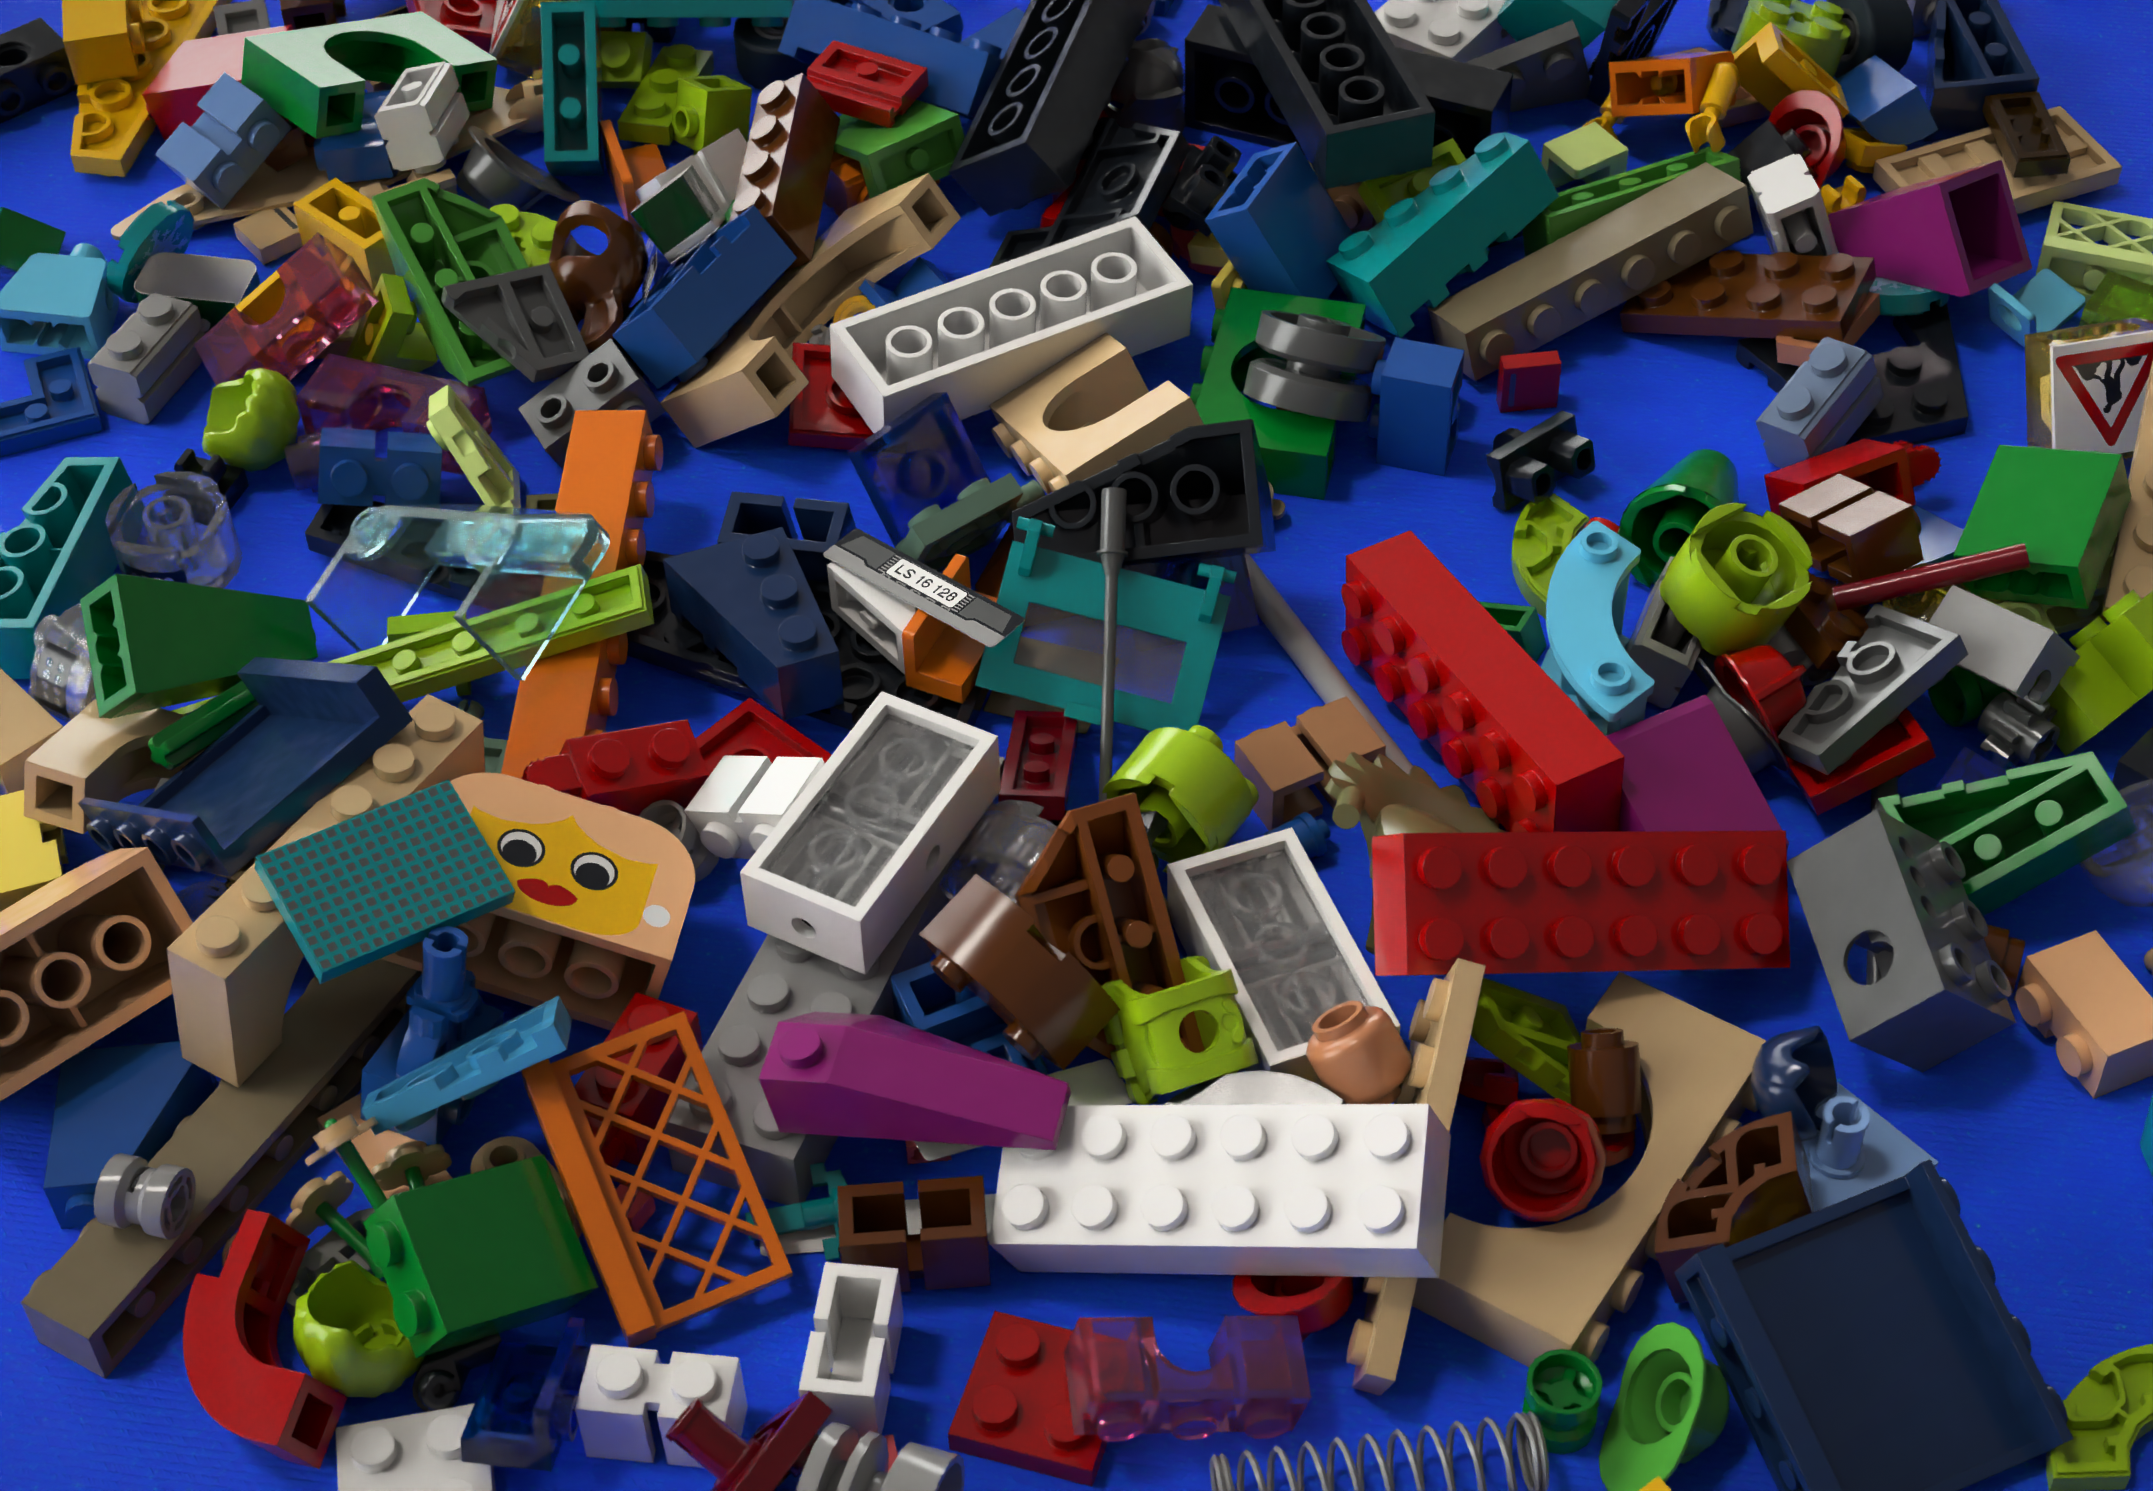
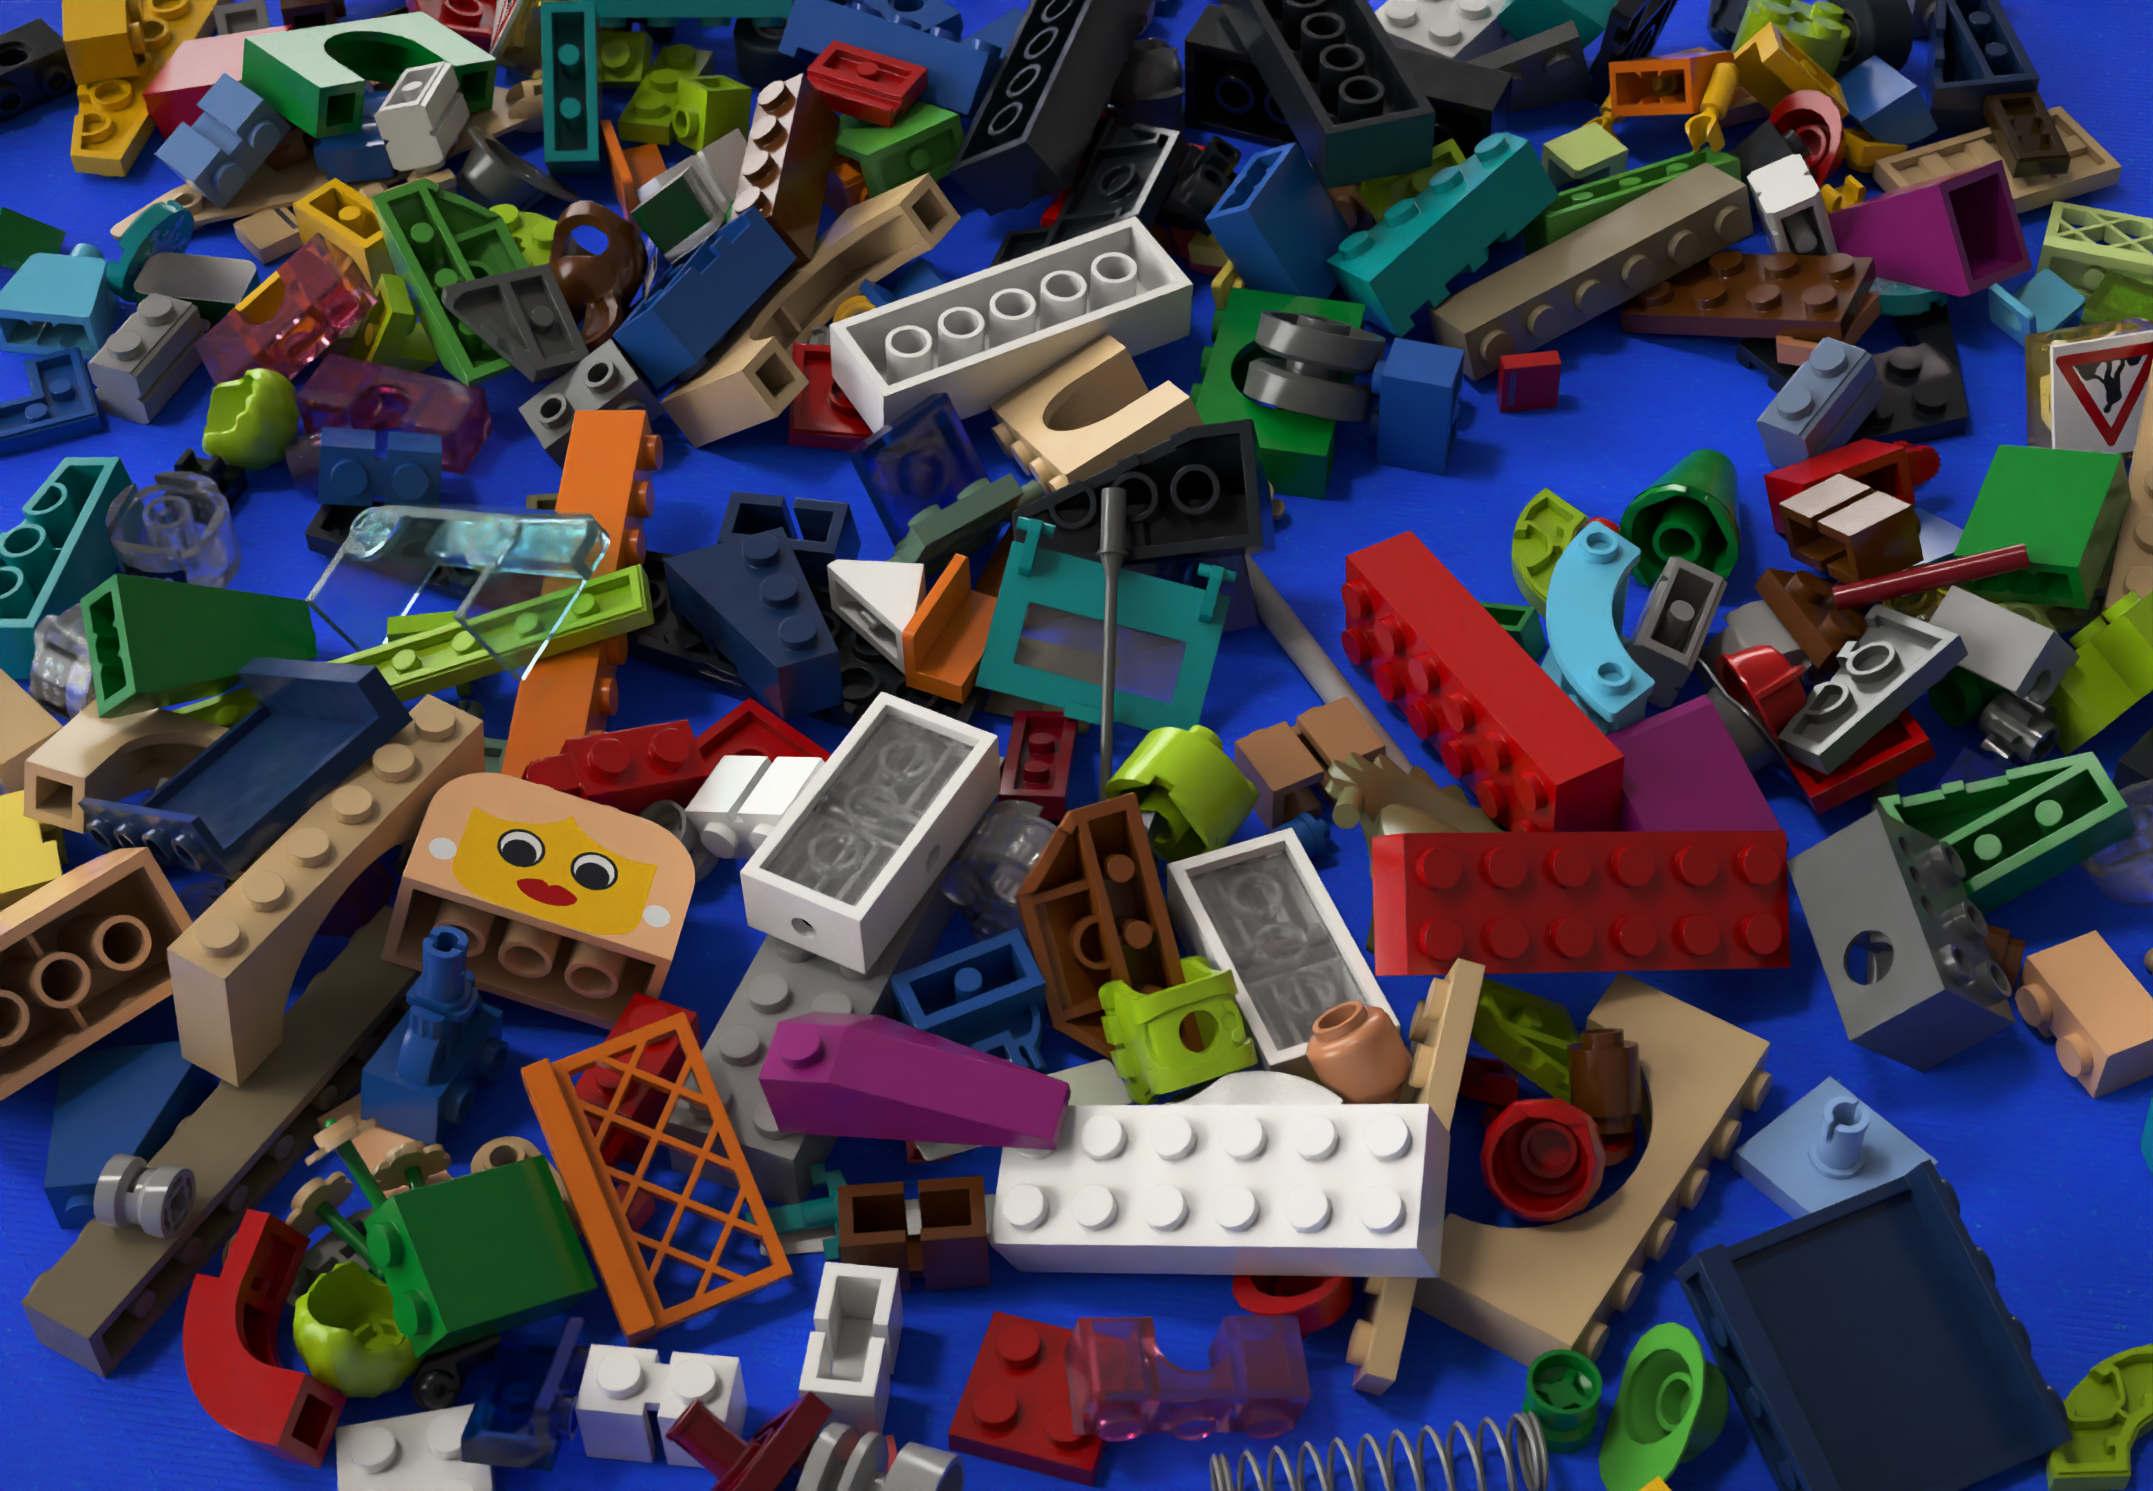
green axle [148,655,298,770] -> none
teal tile [255,779,515,984] -> none
dark azure wing [361,995,572,1135] -> none
yellowish green wing [426,384,521,529] -> none
sticker [823,529,1025,647] -> none
reddish brown brick [919,874,1120,1070] -> none
black hips [1486,410,1595,511] -> none
reddish brown brick [1655,1111,1814,1303] -> none
lime brick [1659,503,1813,656] -> none
dark blue hair [1751,1026,1838,1141] -> none

